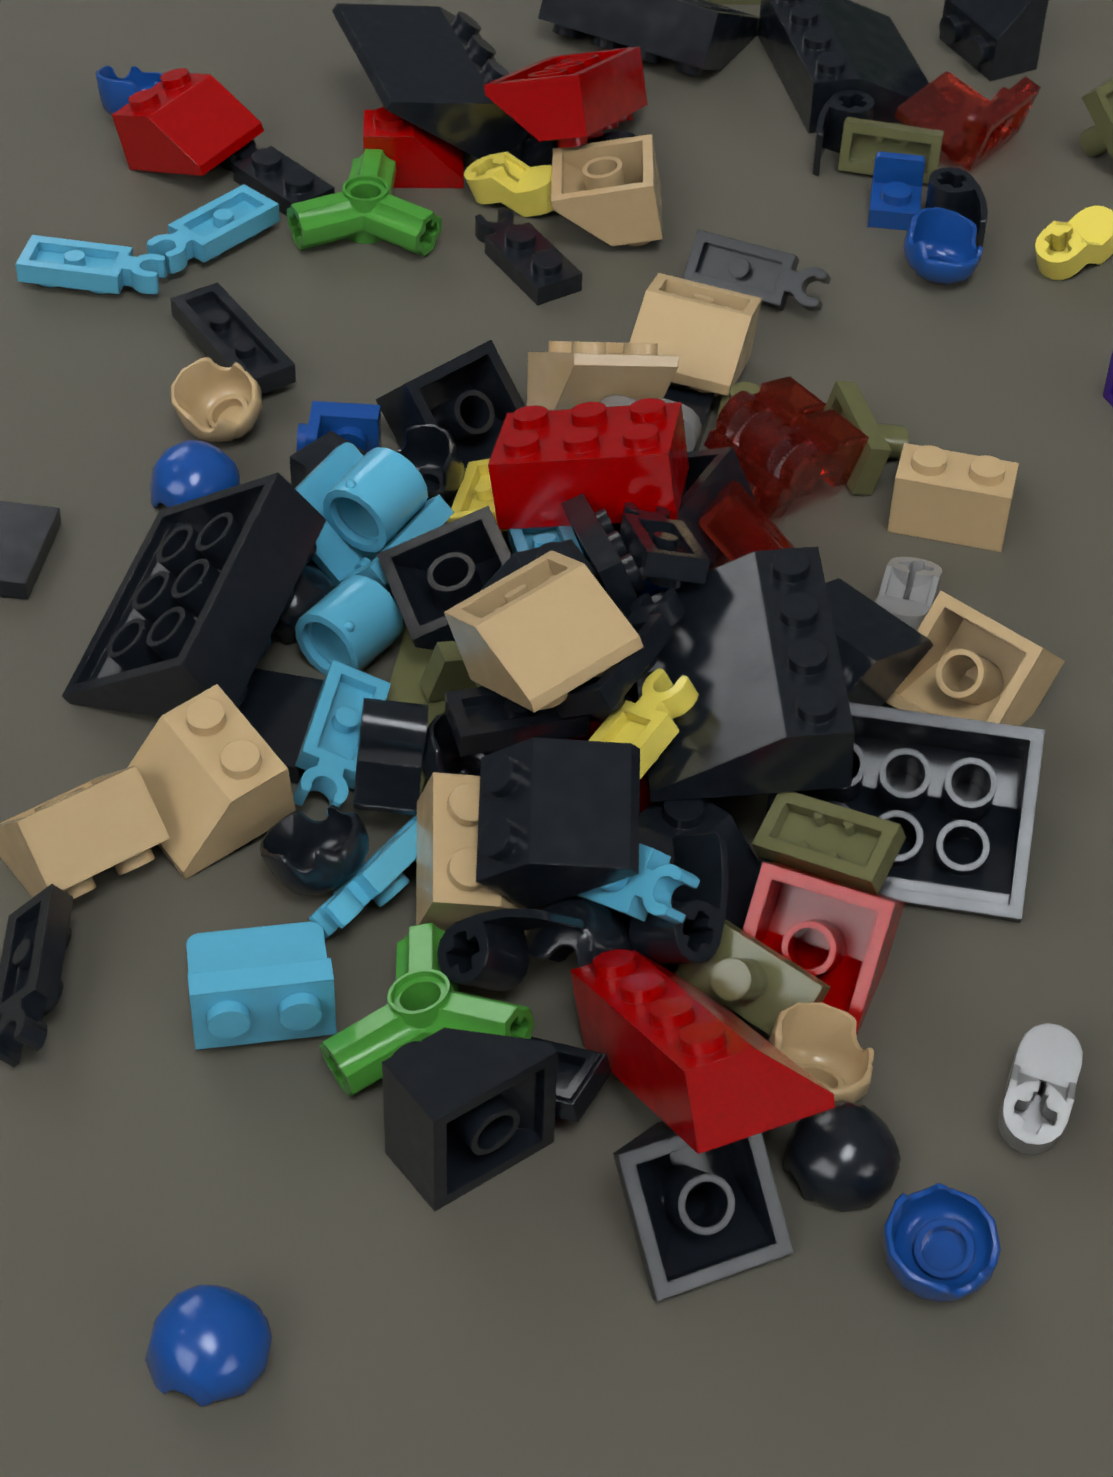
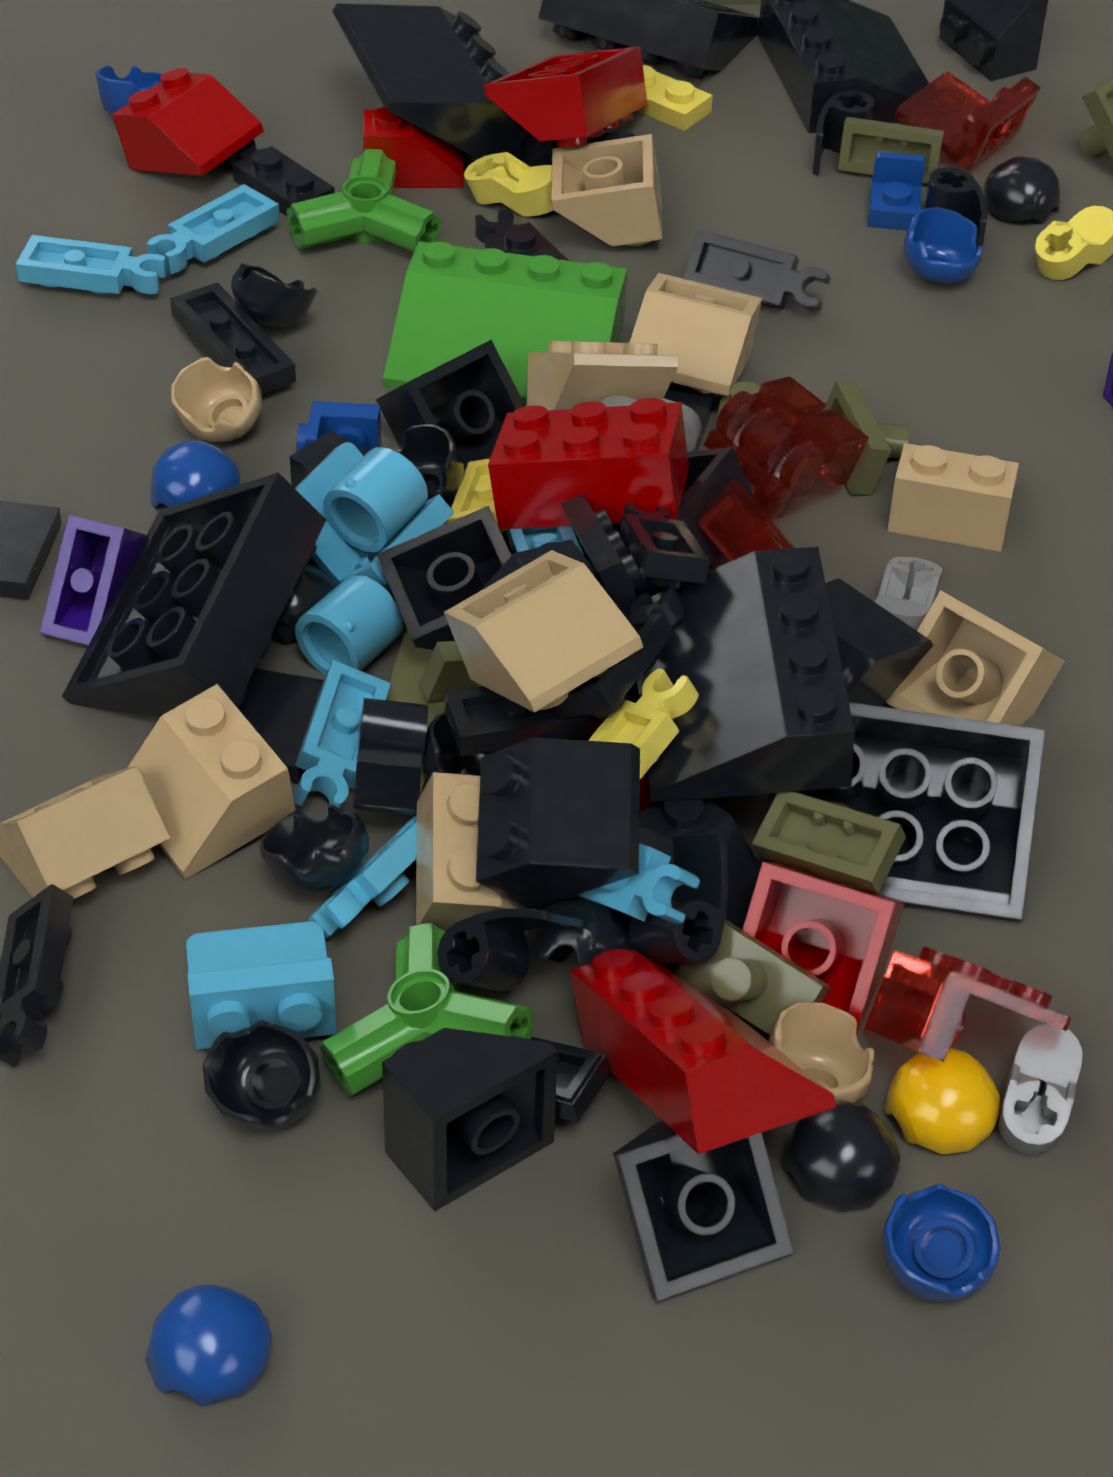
none -> dark purple slope [40,515,146,645]
none -> black hair [203,1020,321,1132]
none -> black hair [231,263,317,329]
none -> bright green slope [383,241,627,406]
none -> light yellow plate [637,65,713,131]
none -> clear red bracket [864,946,1071,1062]
none -> yellow hair [884,1046,1001,1155]
none -> black hair [984,156,1060,223]

